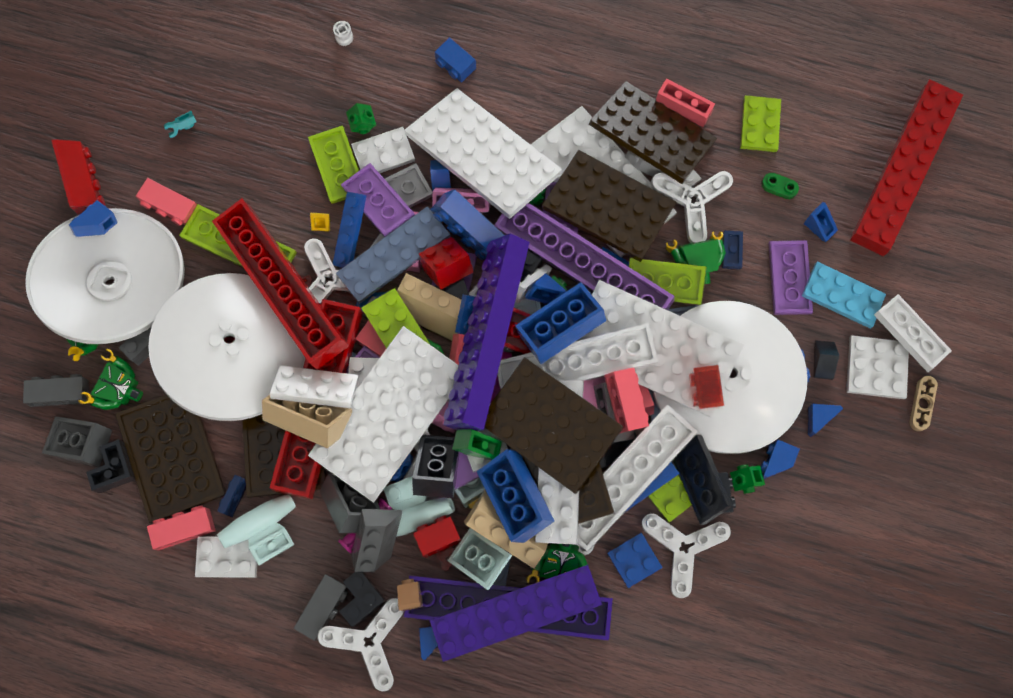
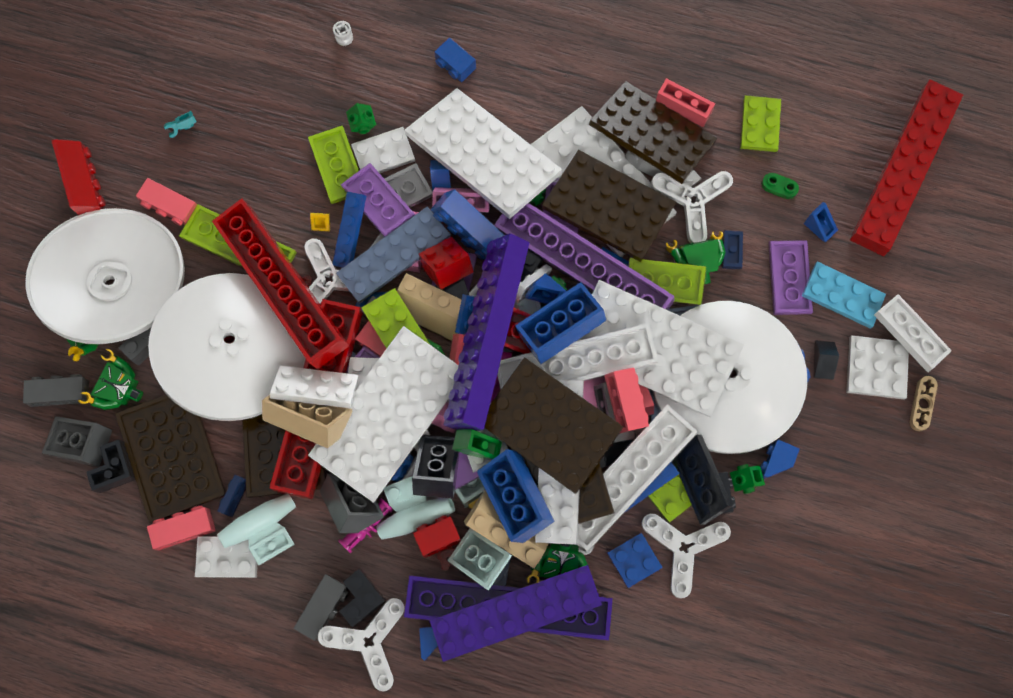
blue slope [68,200,118,237] -> none
dark grey slope [351,509,402,572] -> none
medium nougat slope [397,579,423,611] -> none
clear red brick [689,365,724,411] -> none
blue slope [808,404,843,437] -> none

